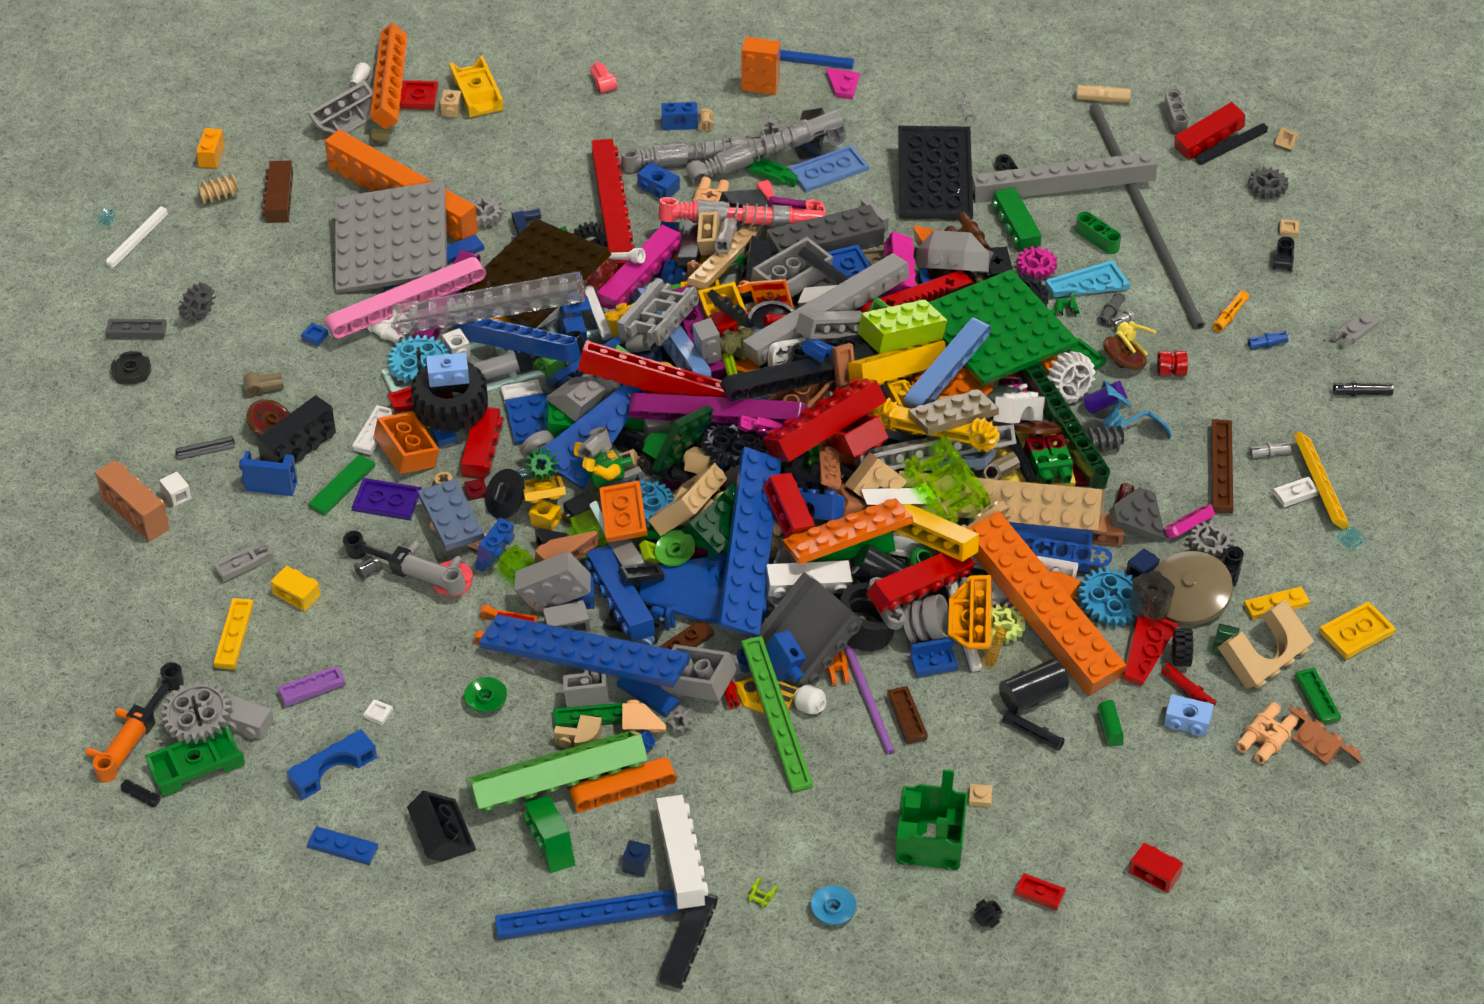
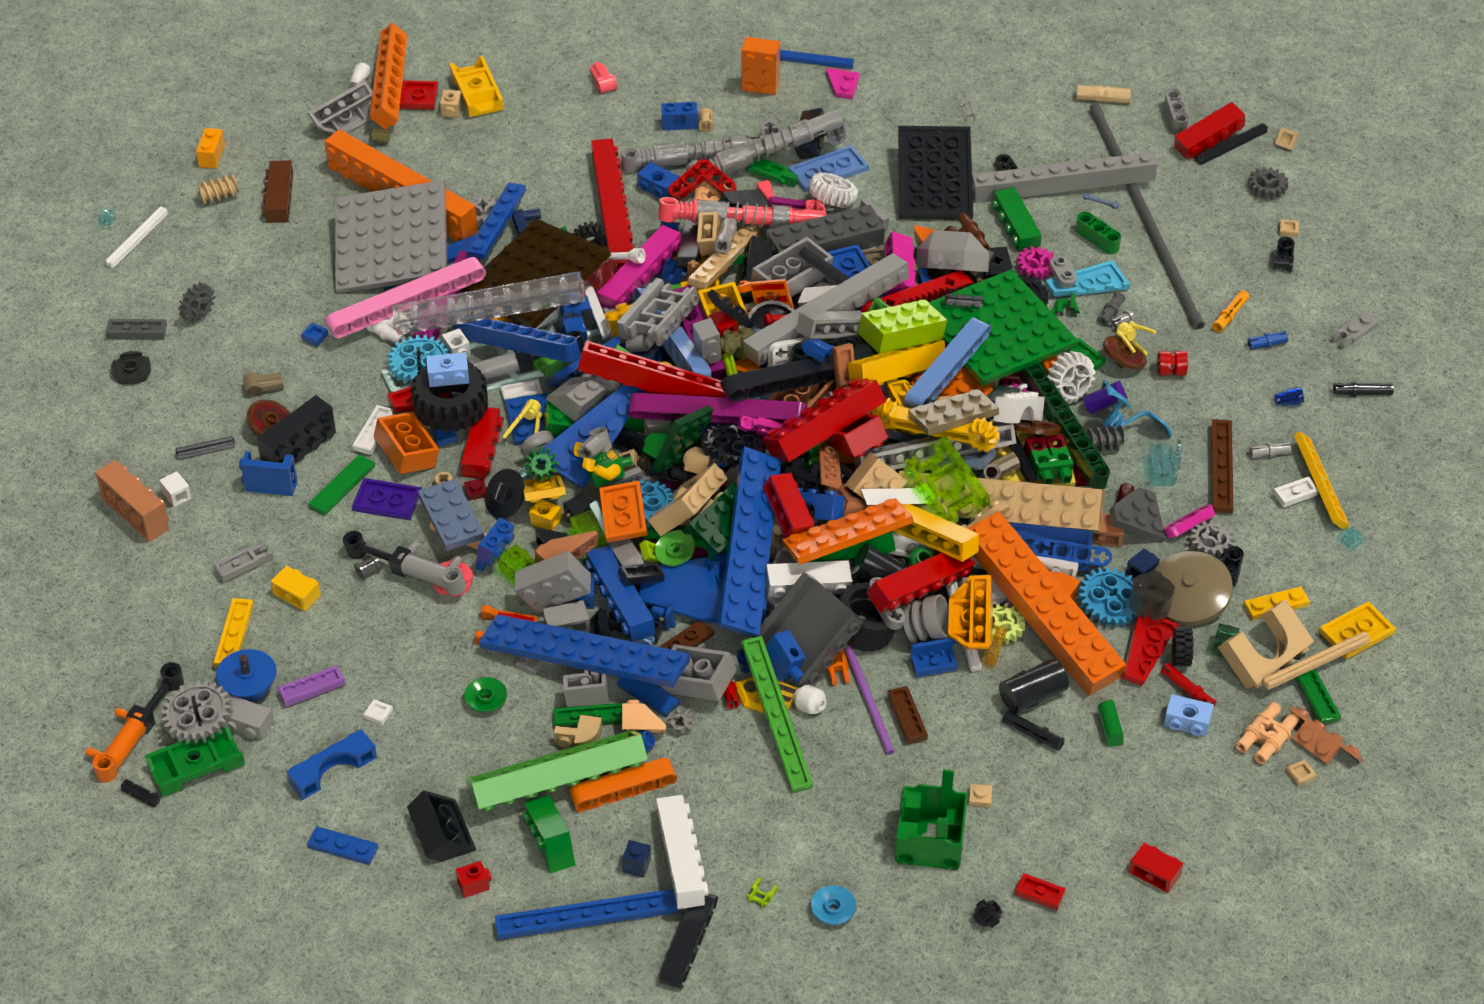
none -> blue piece [216,649,277,702]
none -> red brick [455,860,492,898]
none -> blue plate [466,182,526,260]
none -> light yellow plant [503,399,543,439]
none -> black plate [590,608,610,637]
none -> red beam [668,159,737,201]
none -> white gear [808,172,858,208]
none -> black axle [945,293,983,308]
none -> light grey plate [1049,256,1077,288]
none -> sand blue hinge [1083,193,1119,209]
none -> clear light blue piece [1148,439,1182,486]
none -> tan axle [1262,632,1371,690]
none -> clear blue cone [1274,386,1304,405]
none -> tan tile [1286,759,1317,786]

